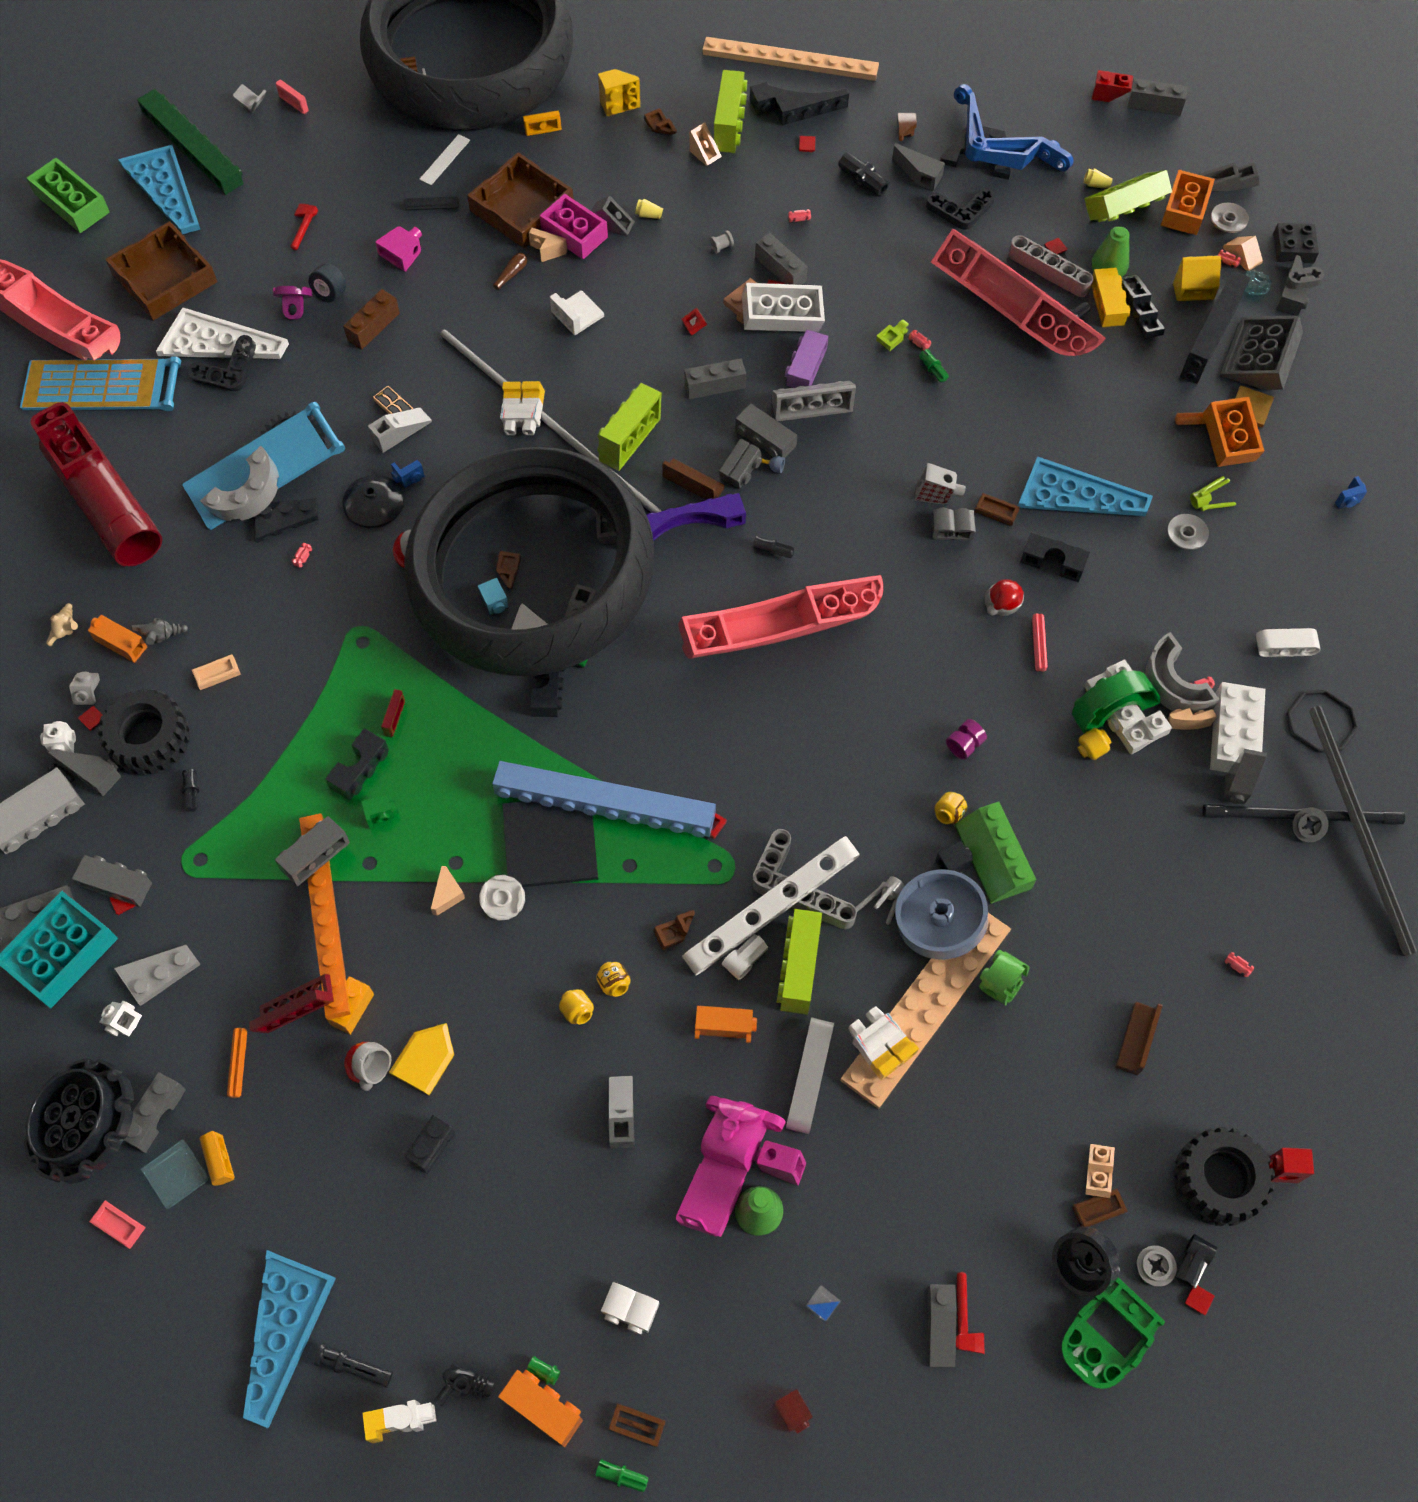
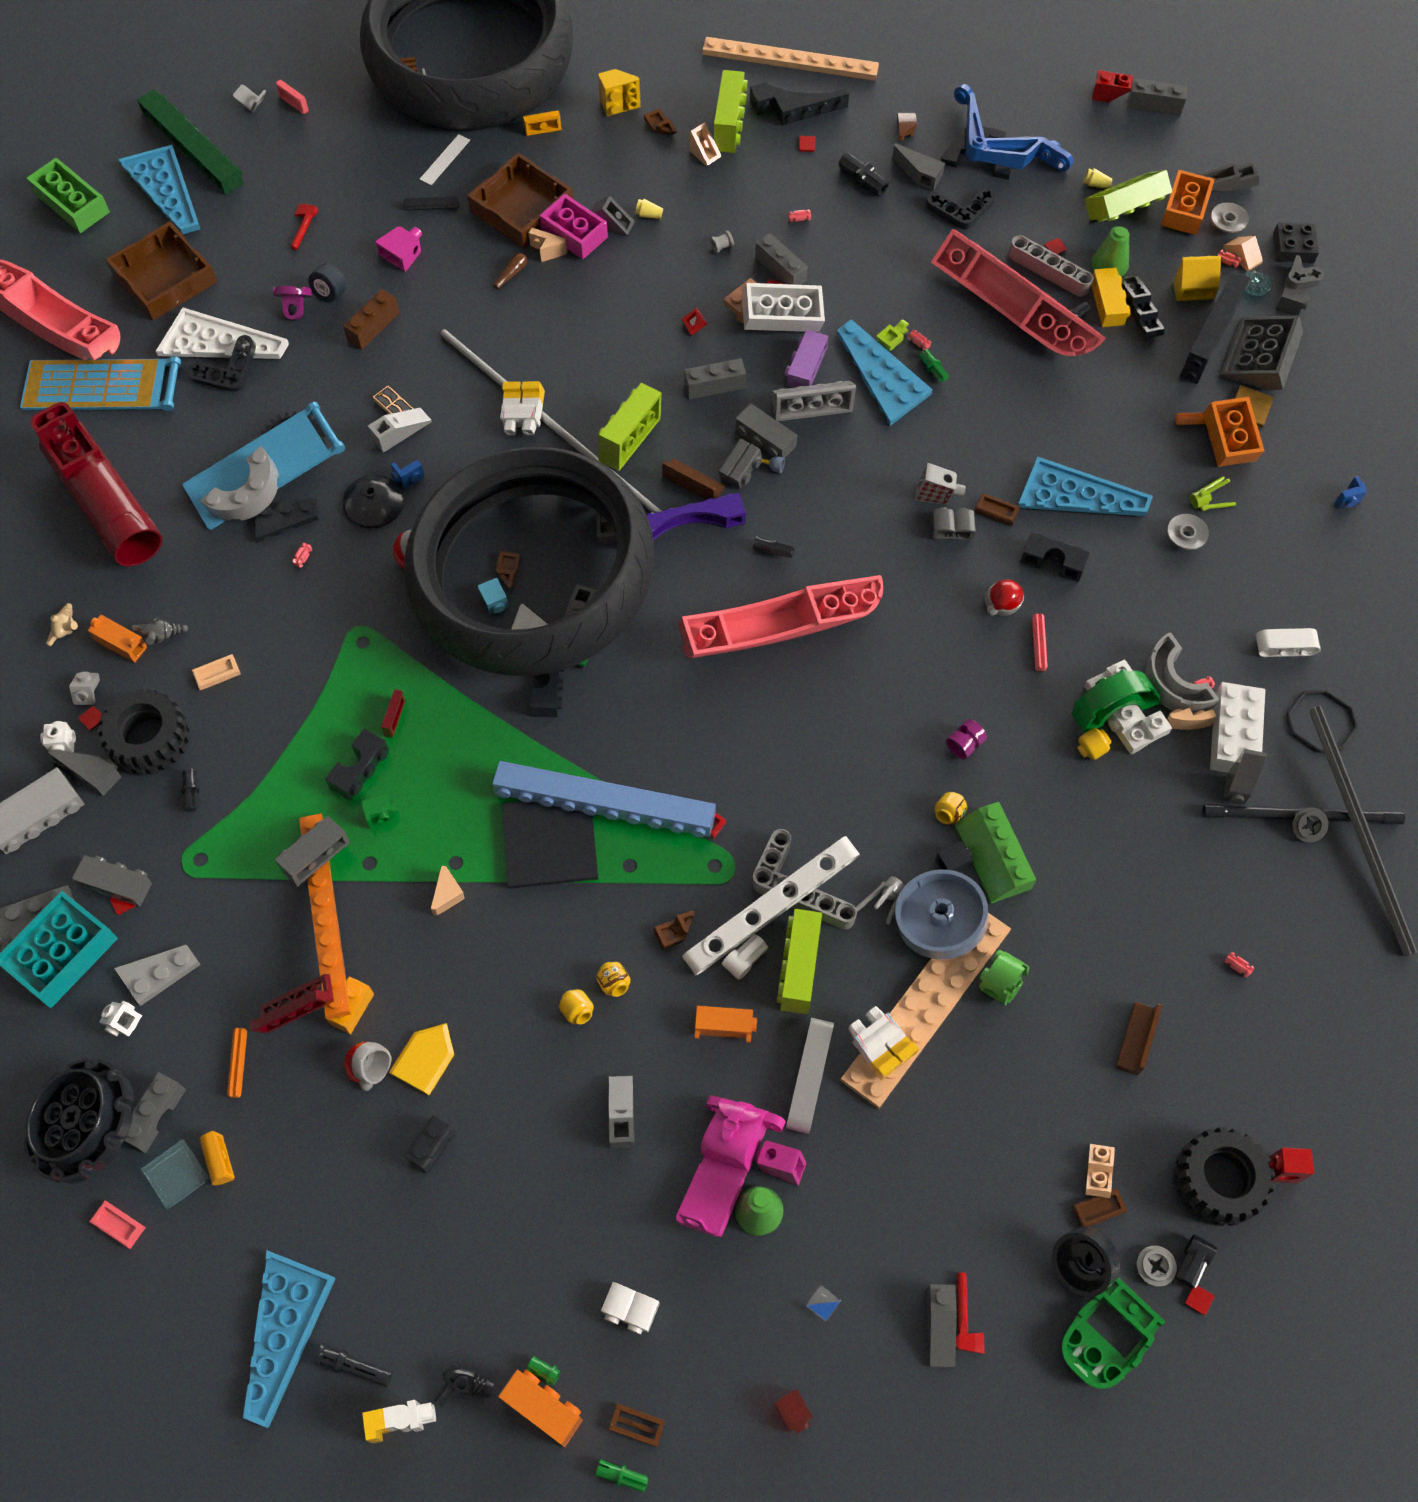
white tile [479,875,525,920] -> none
white bracket [550,291,604,335] -> none
none -> dark azure wing [837,319,933,426]

